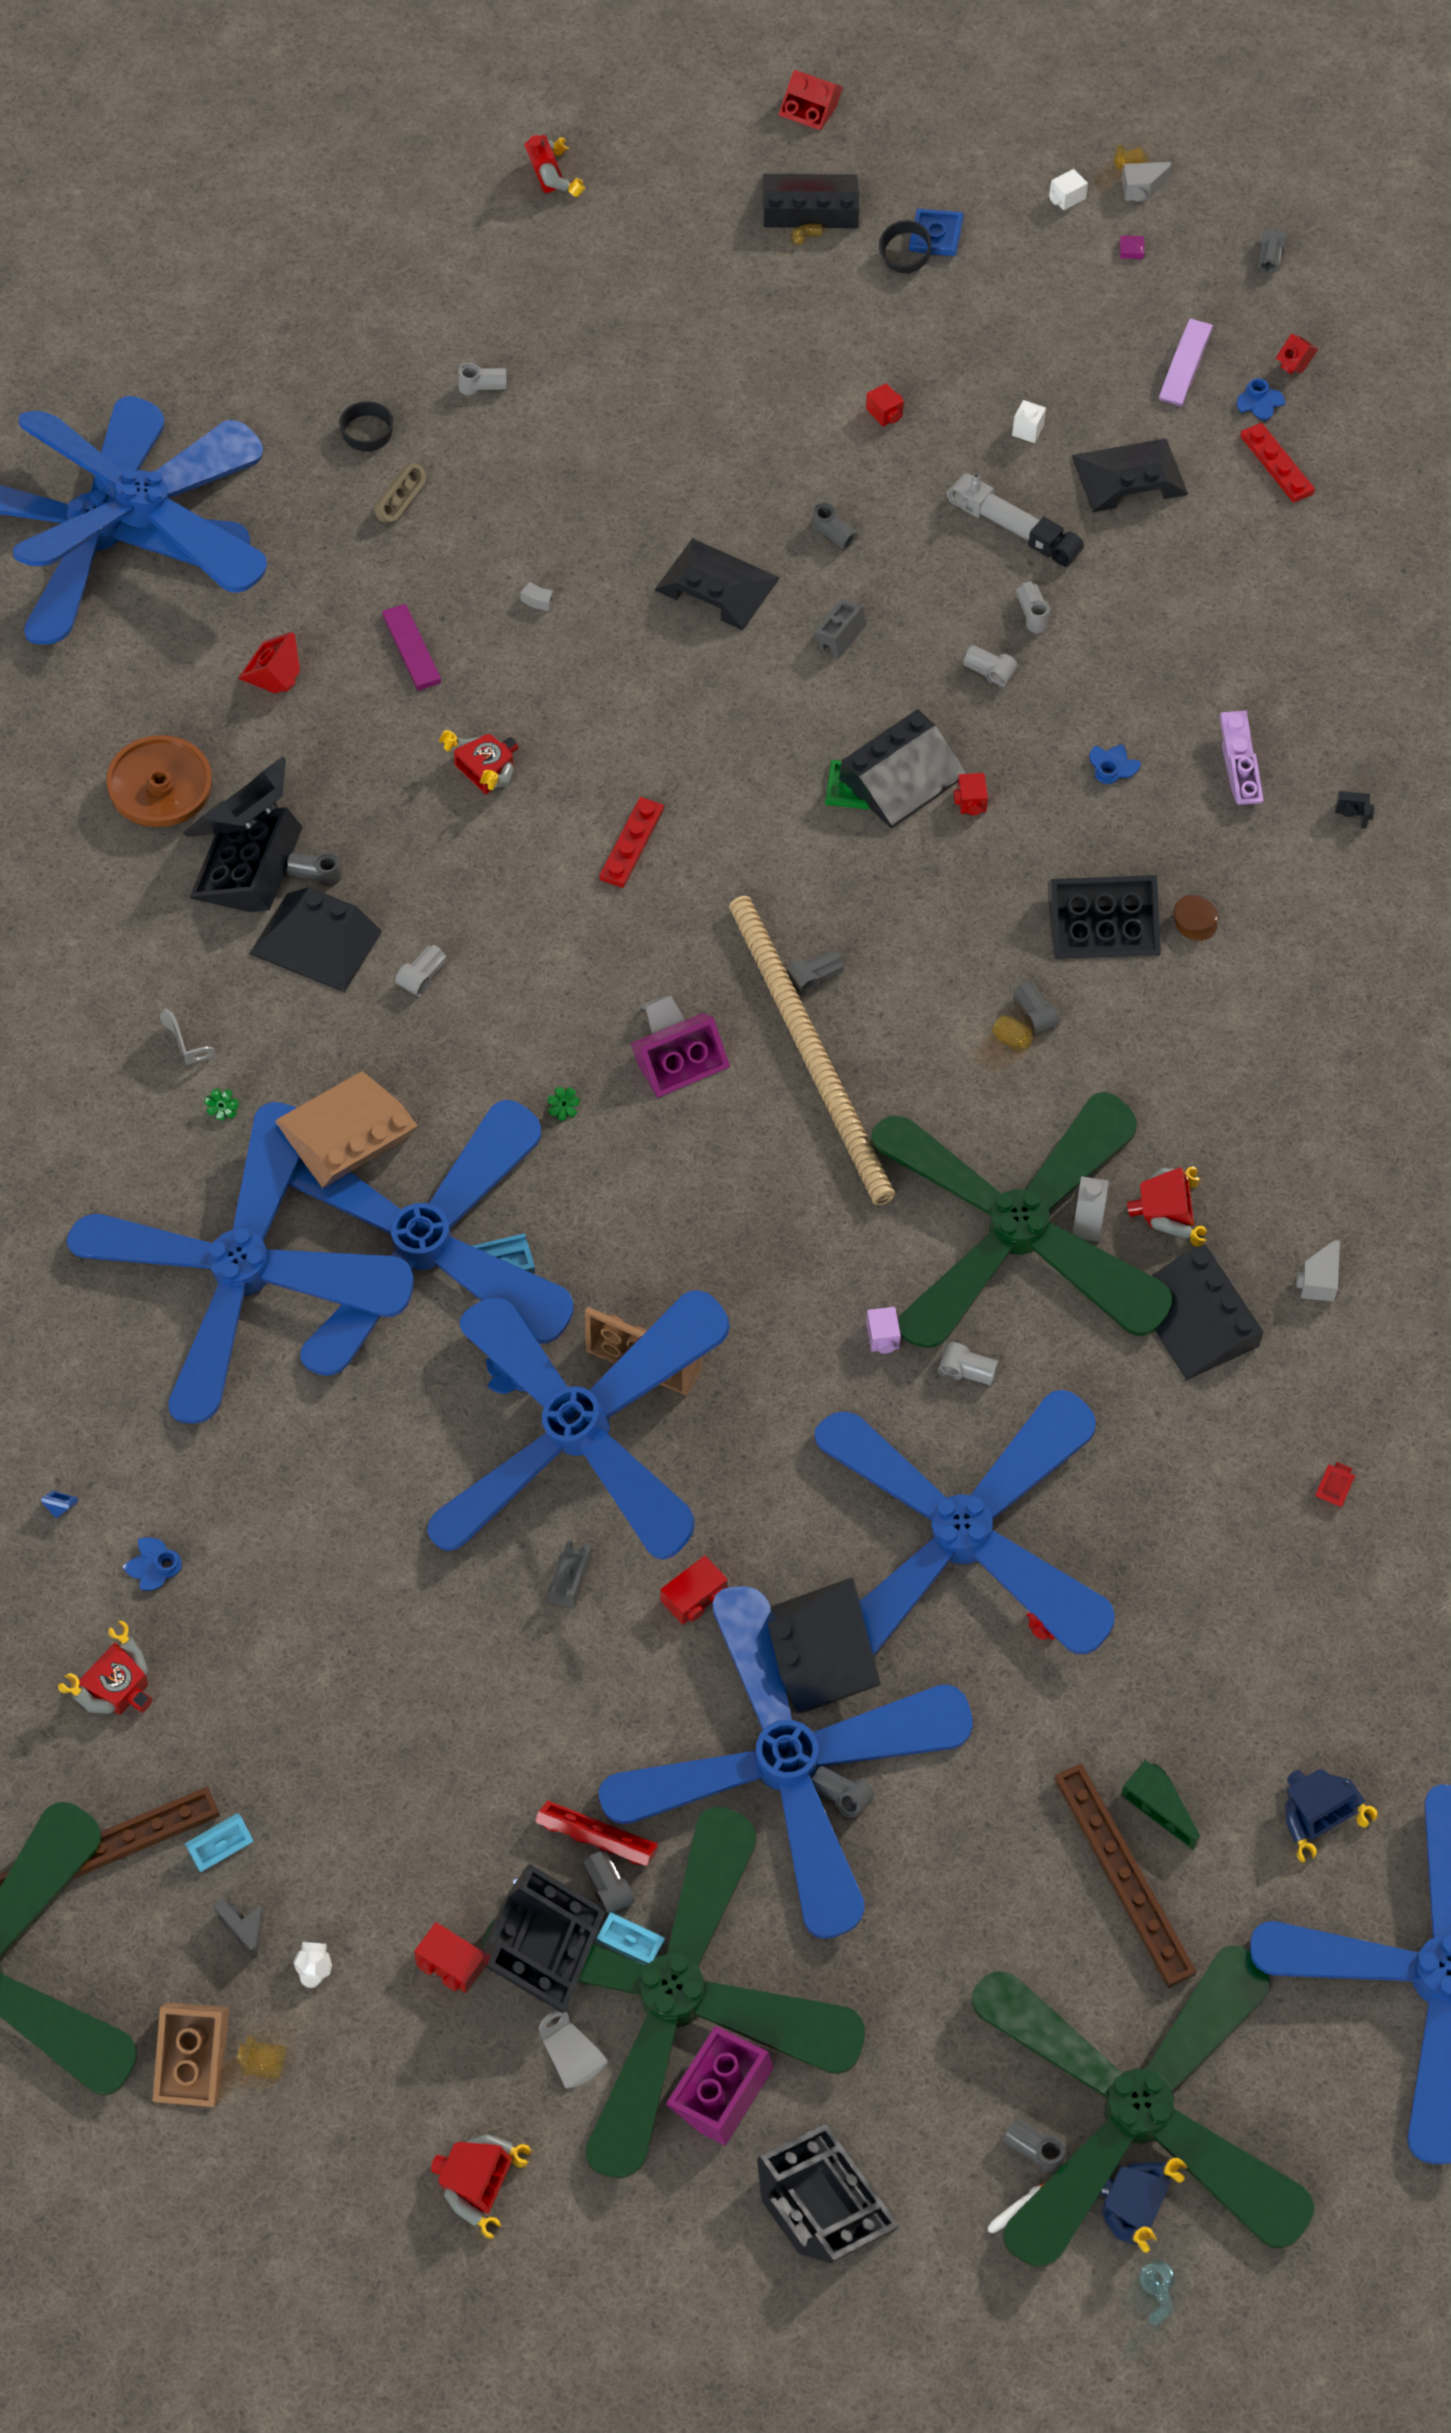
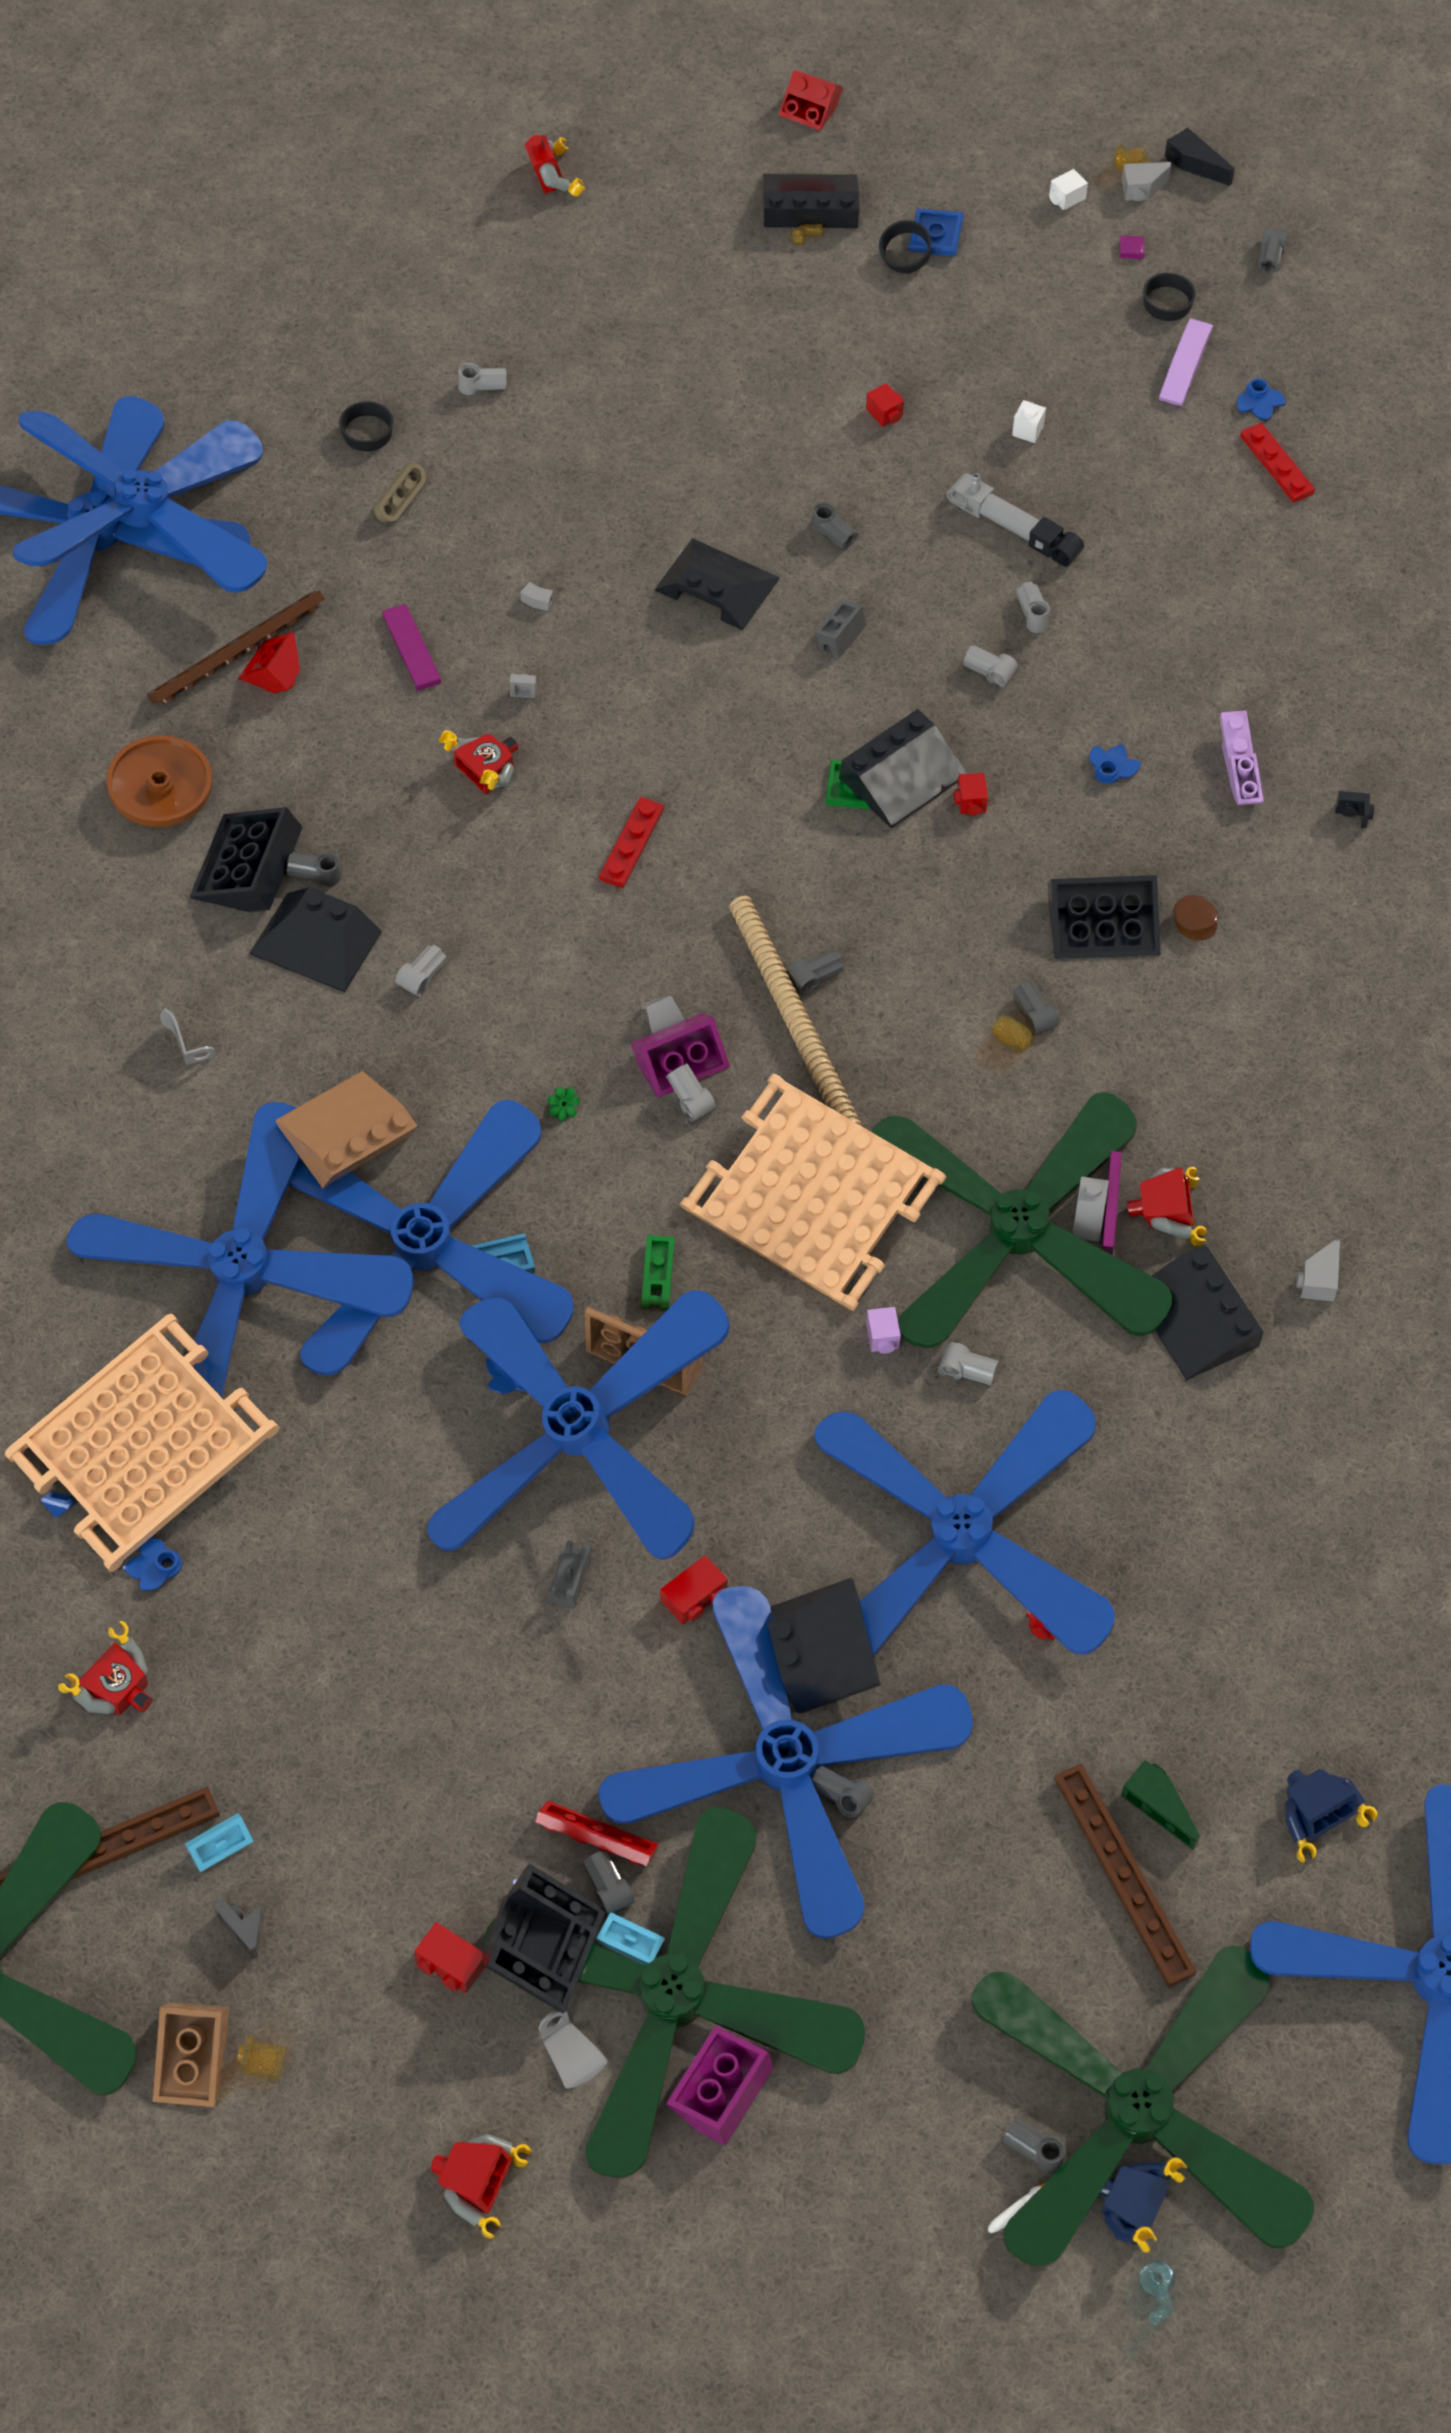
black slope [183,756,286,837] -> none
green plant [204,1088,239,1120] -> none
white rock [293,1942,332,1988] -> none
black slope [757,2124,900,2264] -> none
black slope [1072,438,1188,512] -> none
red brick [1276,333,1318,374] -> none
red bracket [1315,1462,1356,1508] -> none
none -> light nougat plate [5,1314,279,1572]
none -> reddish brown plate [147,591,325,704]
none -> light grey plate [510,674,537,698]
none -> green plate [641,1235,675,1310]
none -> light grey piece [666,1064,716,1122]
none -> light nougat plate [679,1073,946,1311]
none -> magenta tile [1101,1151,1122,1255]
none -> black tyre [1143,272,1196,321]
none -> black slope [1164,128,1235,186]

